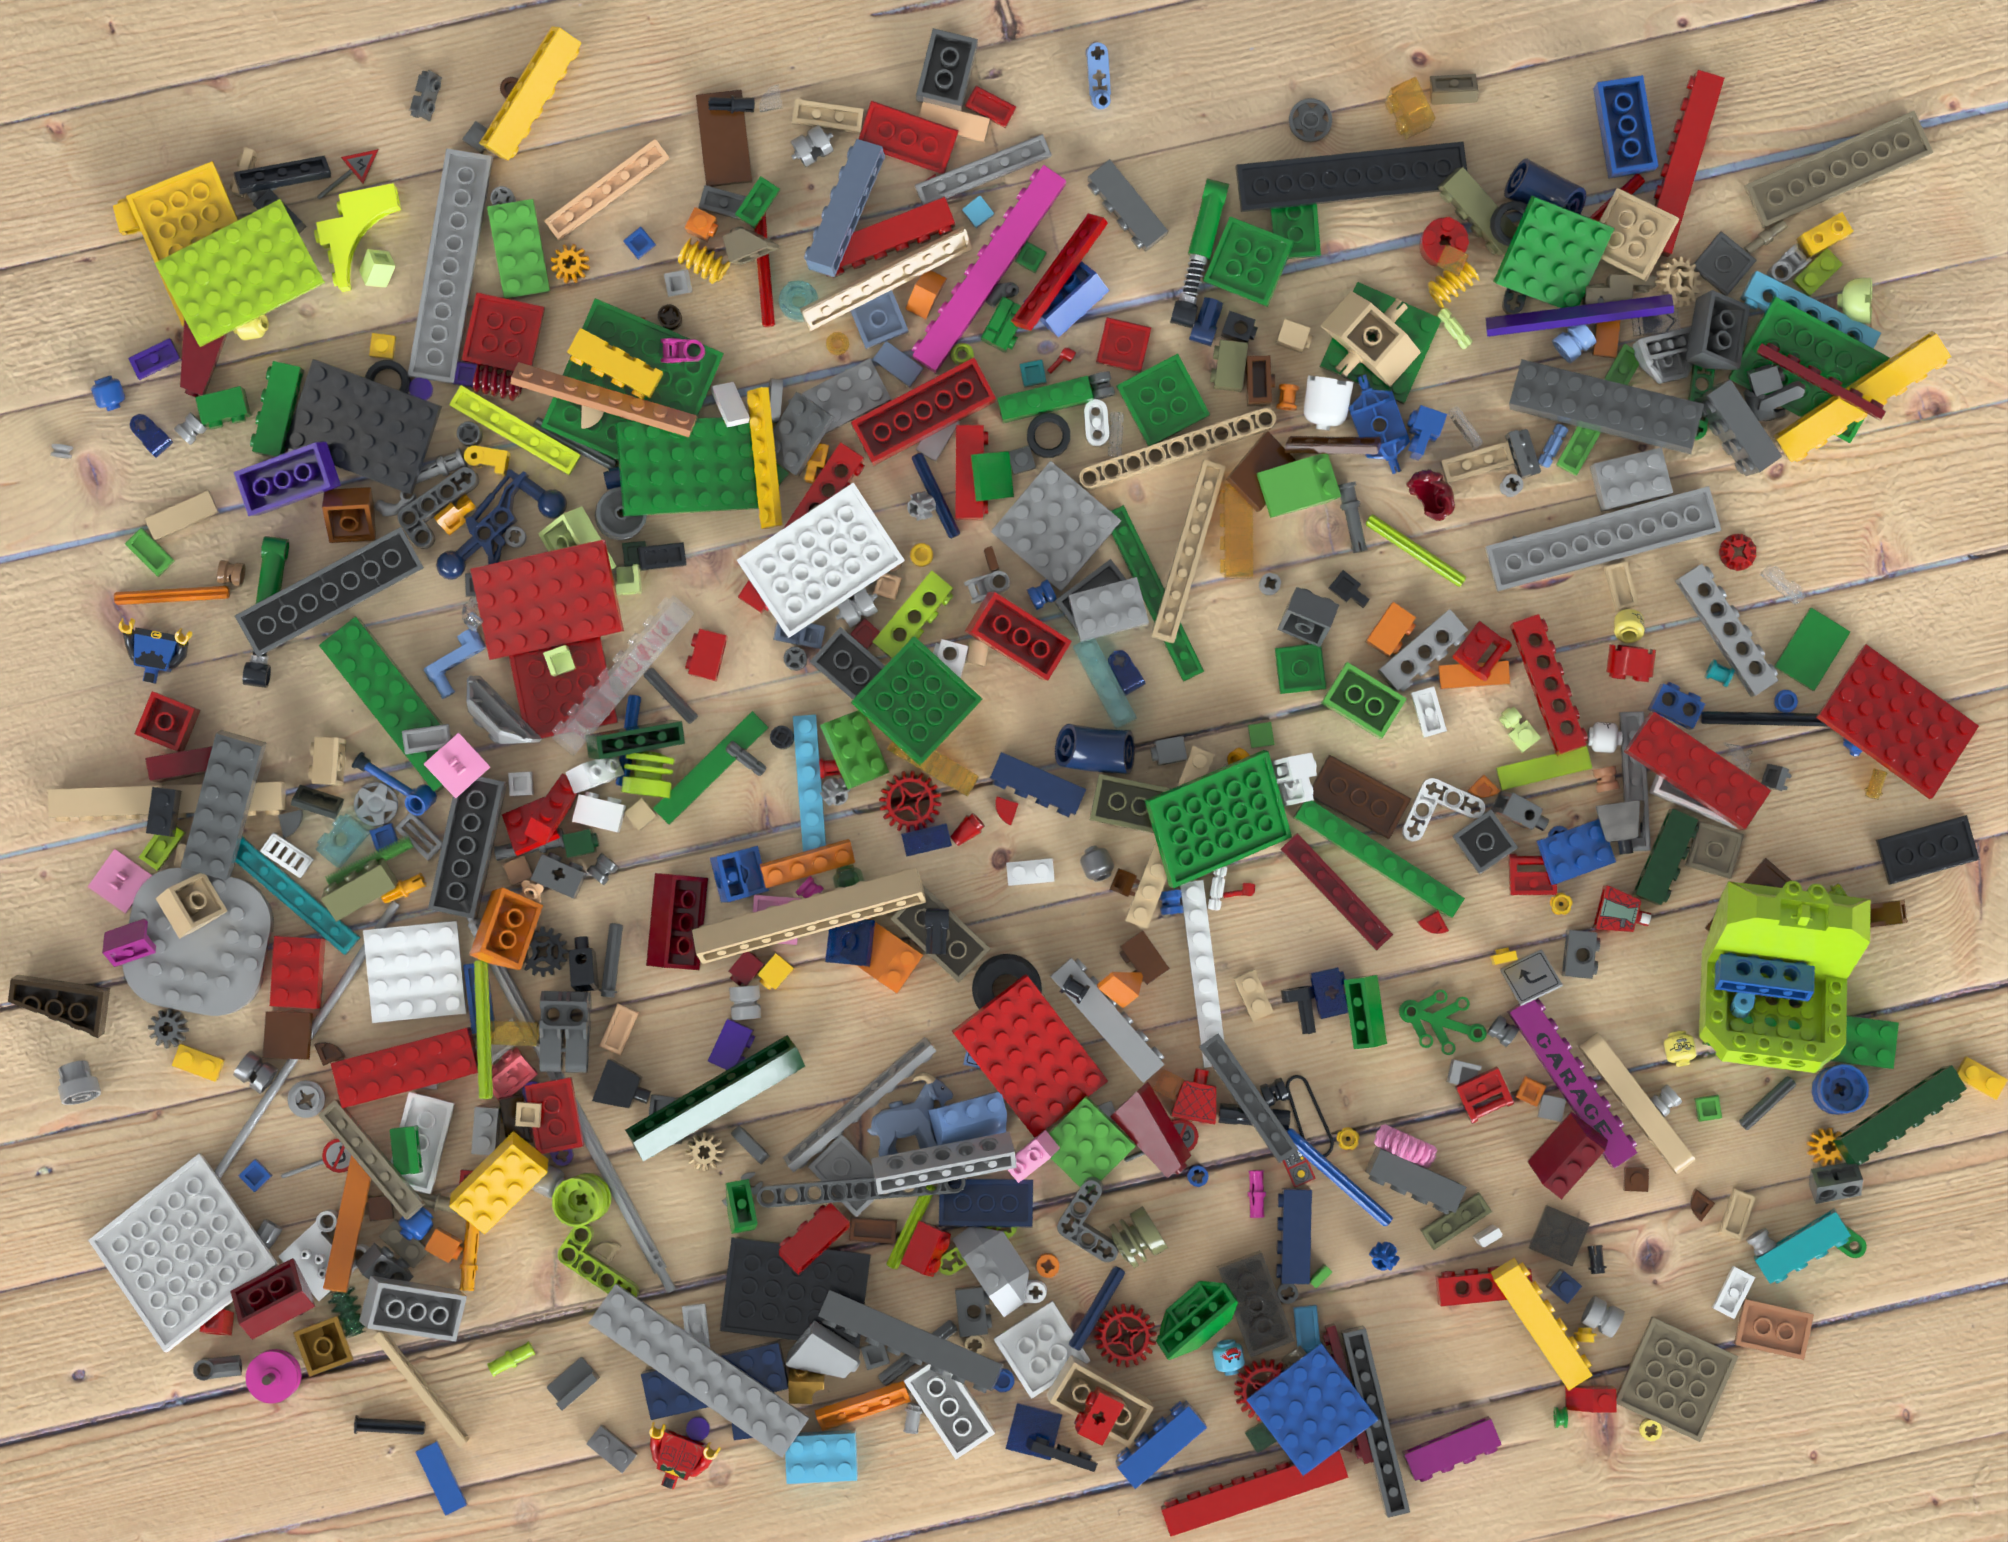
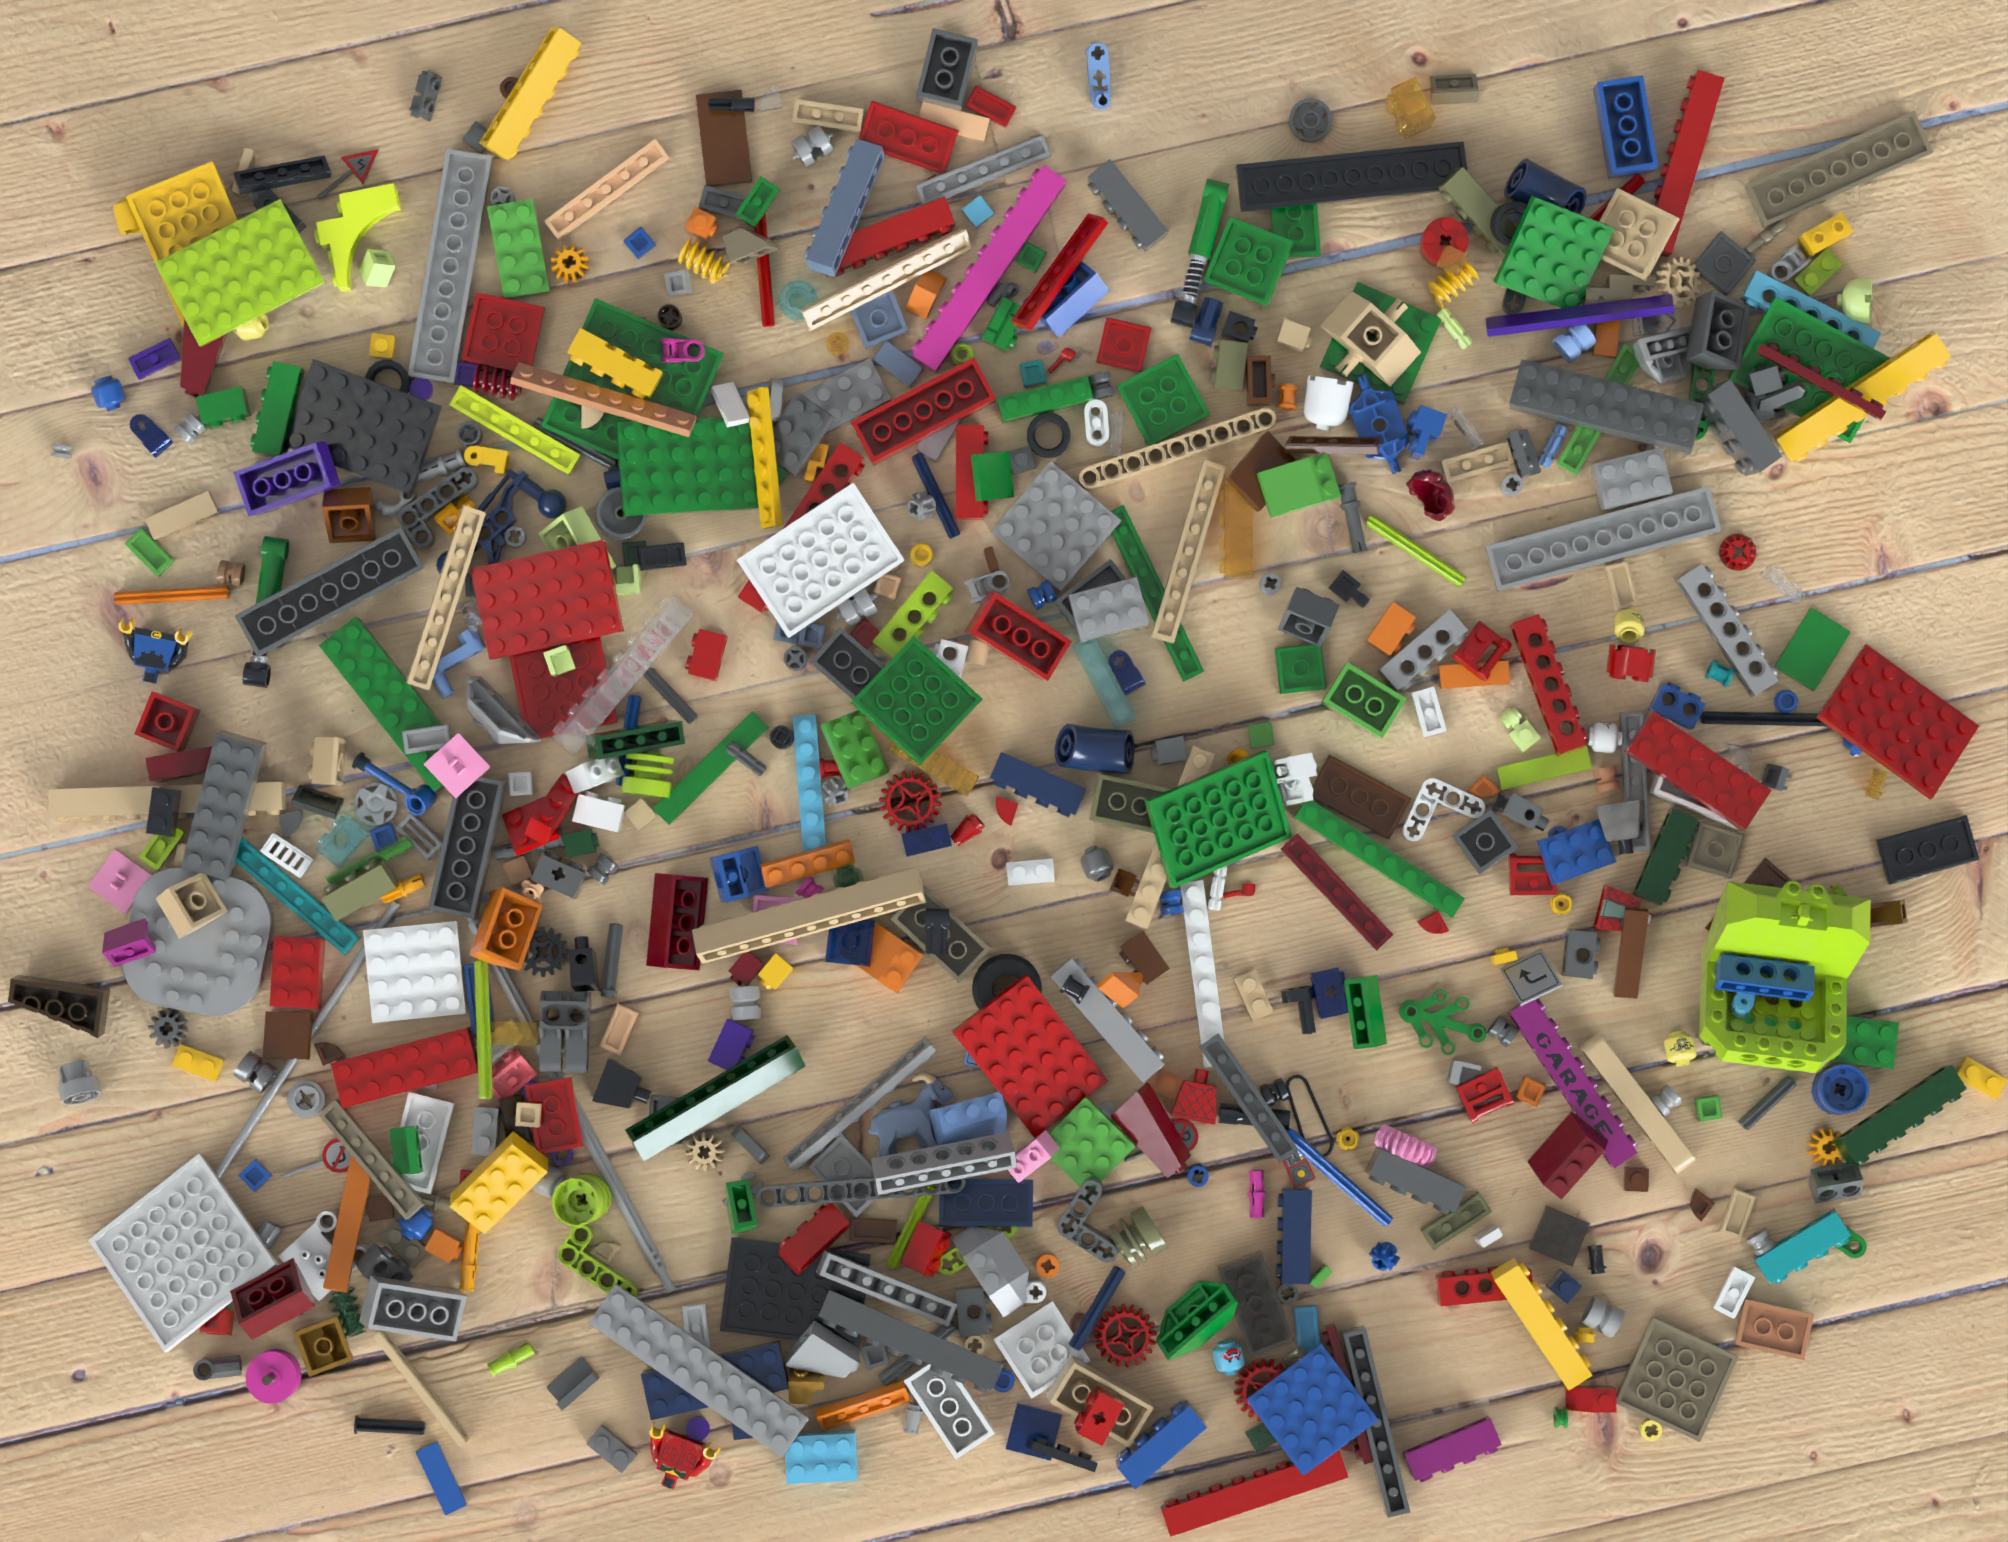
light grey tile [1538,1094,1566,1122] -> none
none -> tan plate [406,505,486,690]
none -> light grey brick [816,1250,957,1327]
none -> reddish brown tile [1613,907,1649,999]

